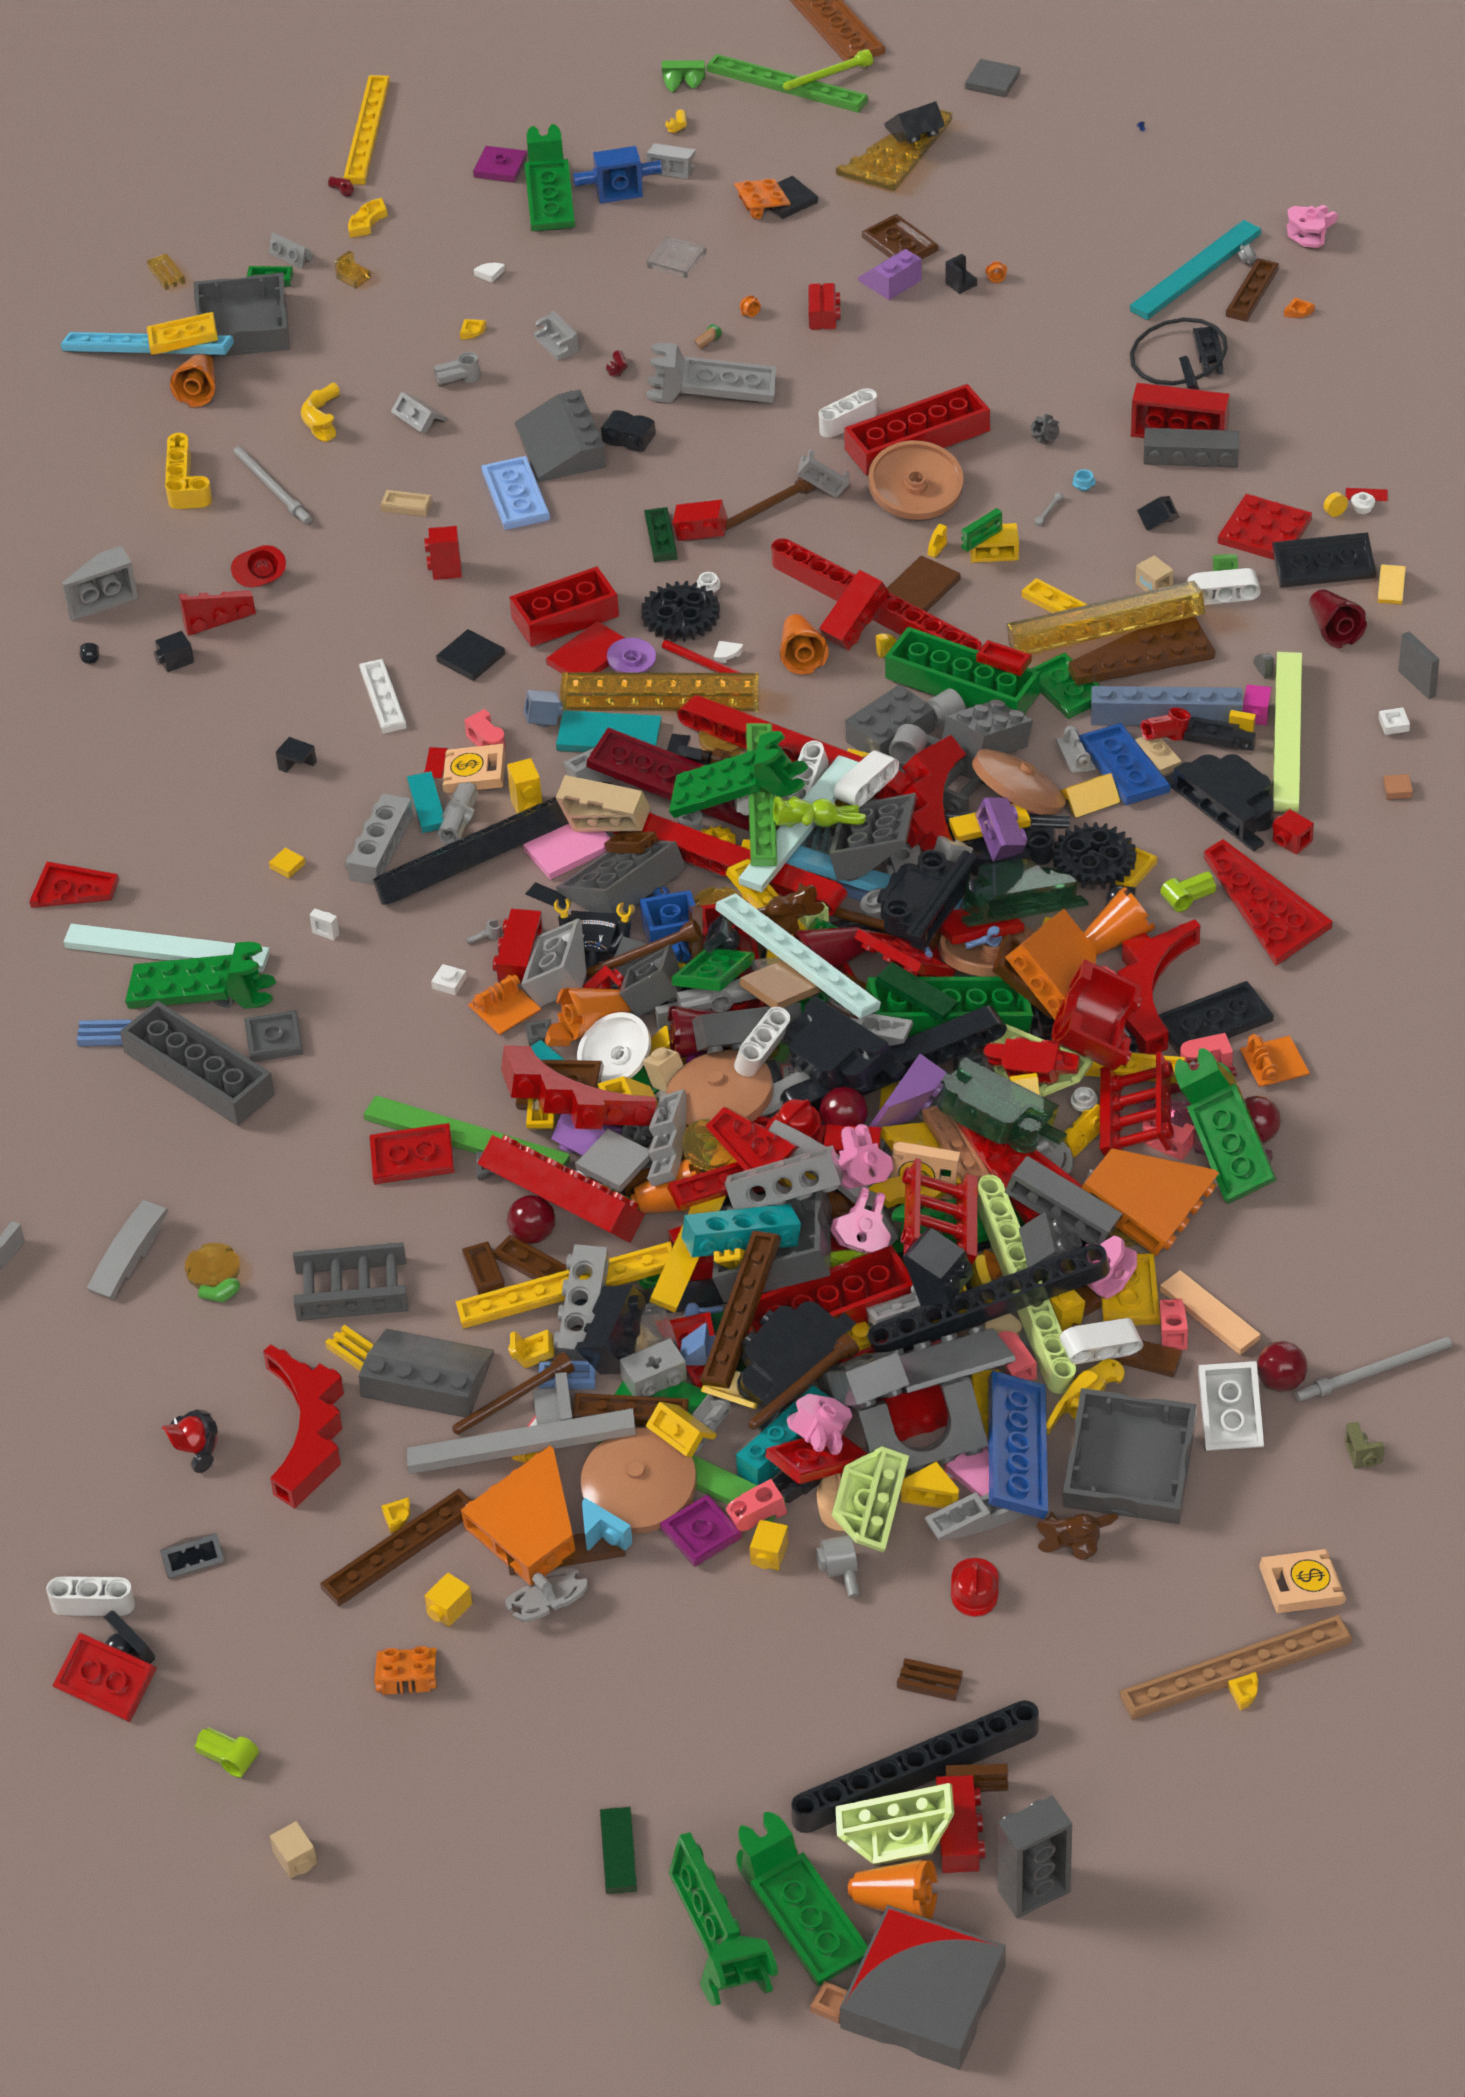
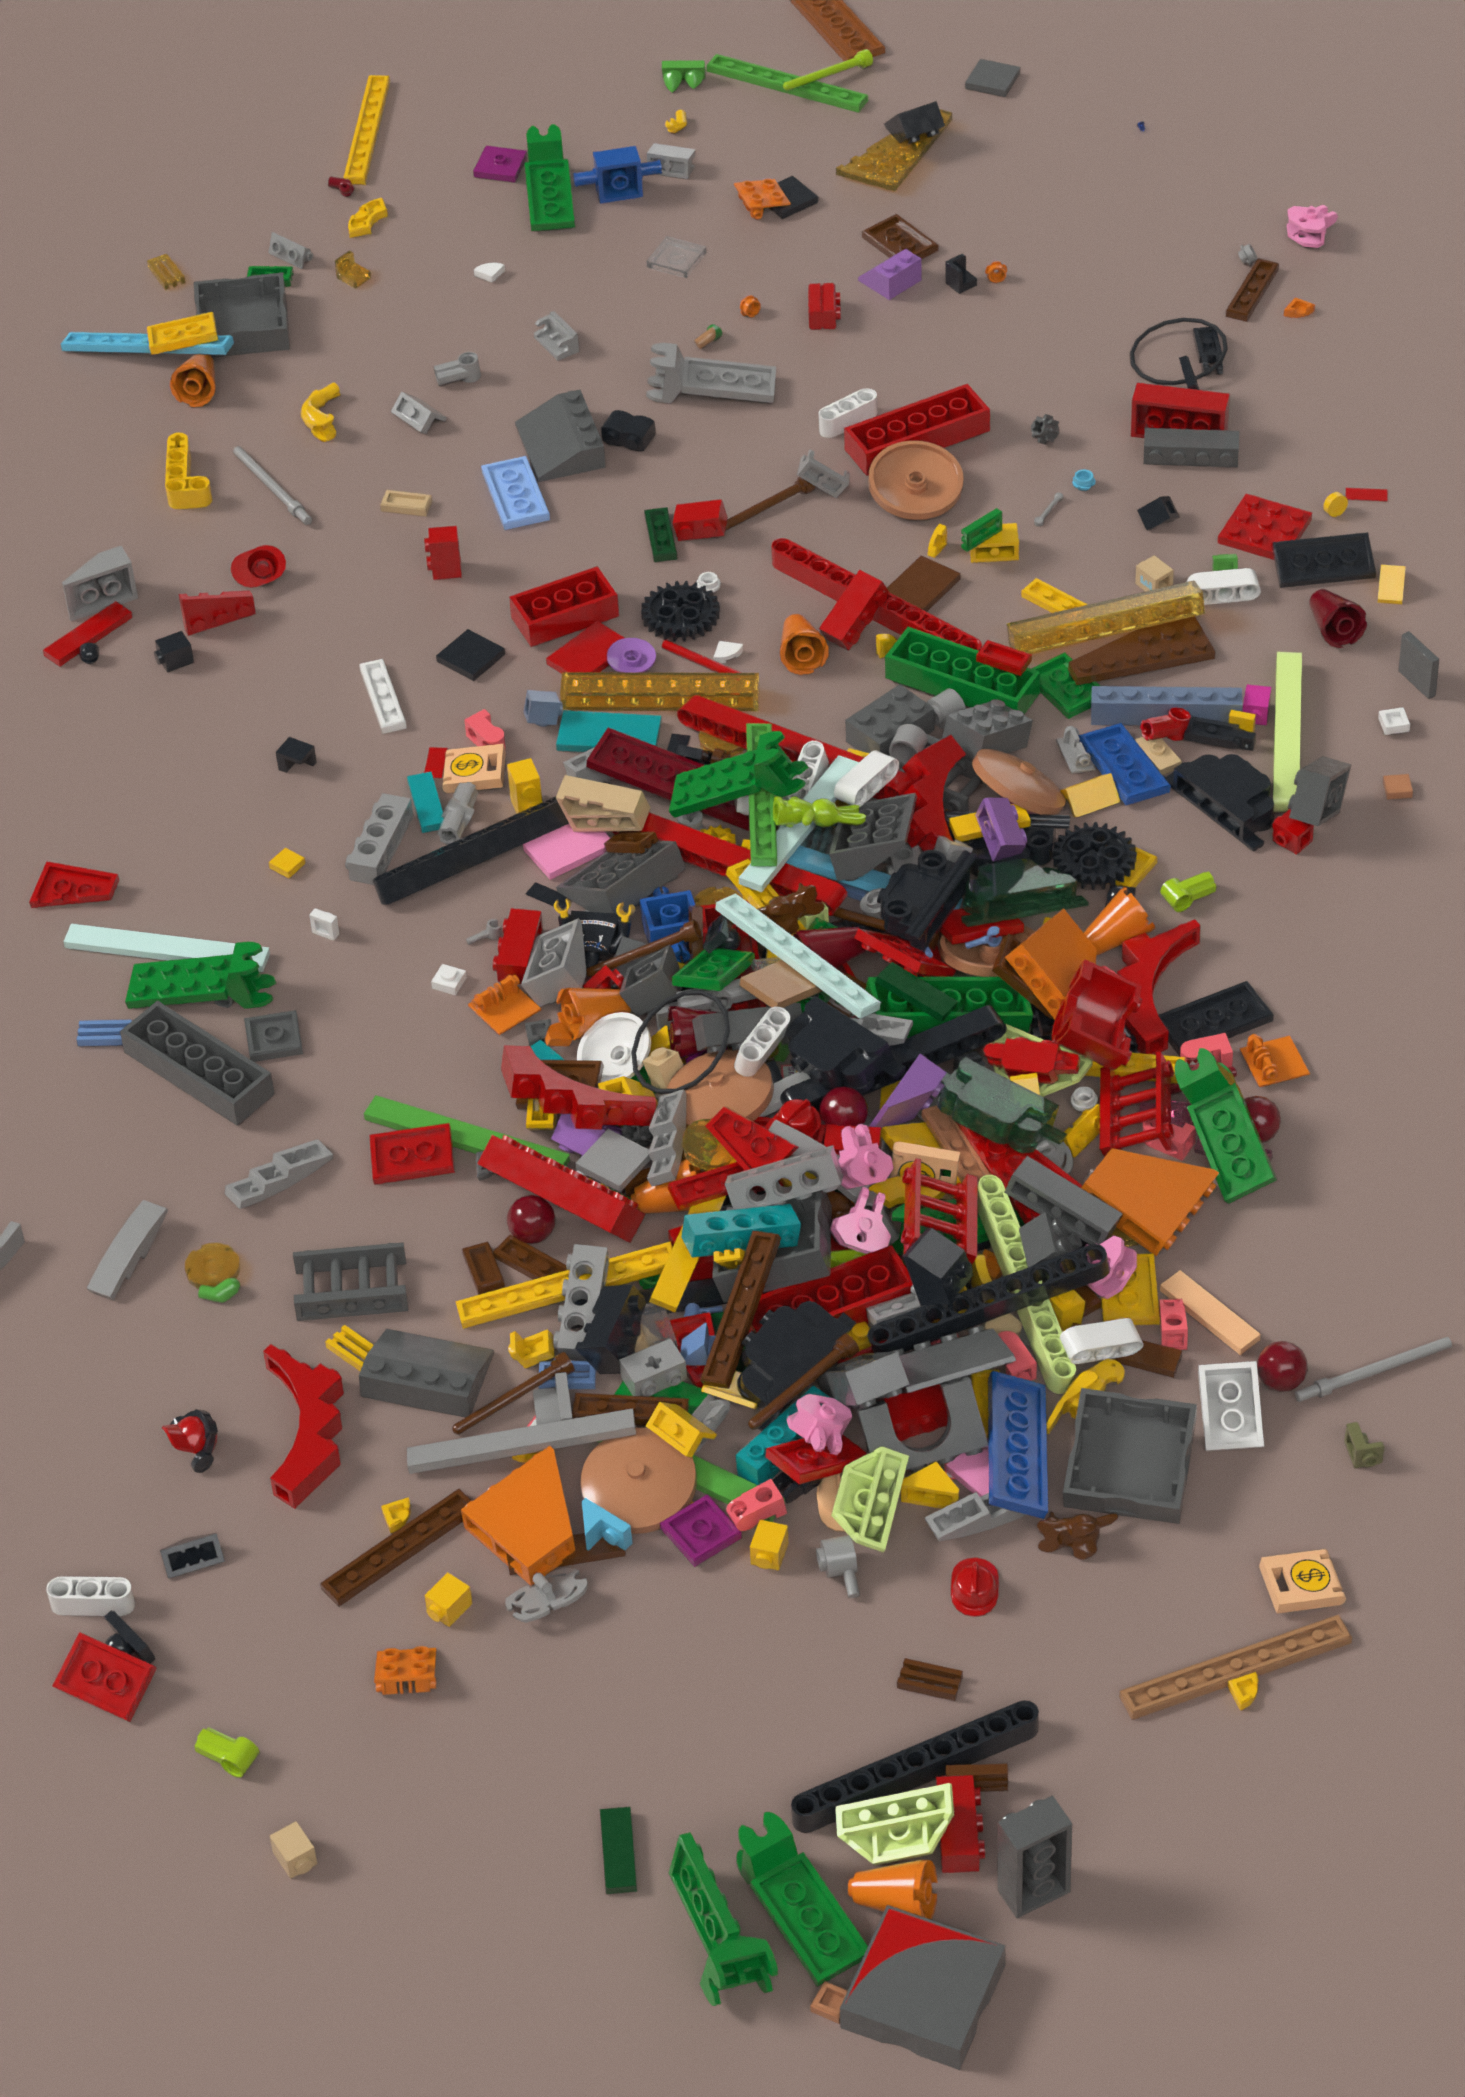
yellow tile [460,319,487,340] -> none
dark red arm [606,350,628,377] -> none
teal tile [1130,220,1261,320] -> none
red wing [1204,839,1333,966] -> none
dark grey tile [1253,653,1274,679] -> none
white plate [1351,492,1375,514] -> none
none -> red tile [43,601,133,667]
none -> light grey slope [224,1139,333,1209]
none -> black piece [631,990,730,1094]
none -> dark grey brick [1288,756,1352,826]

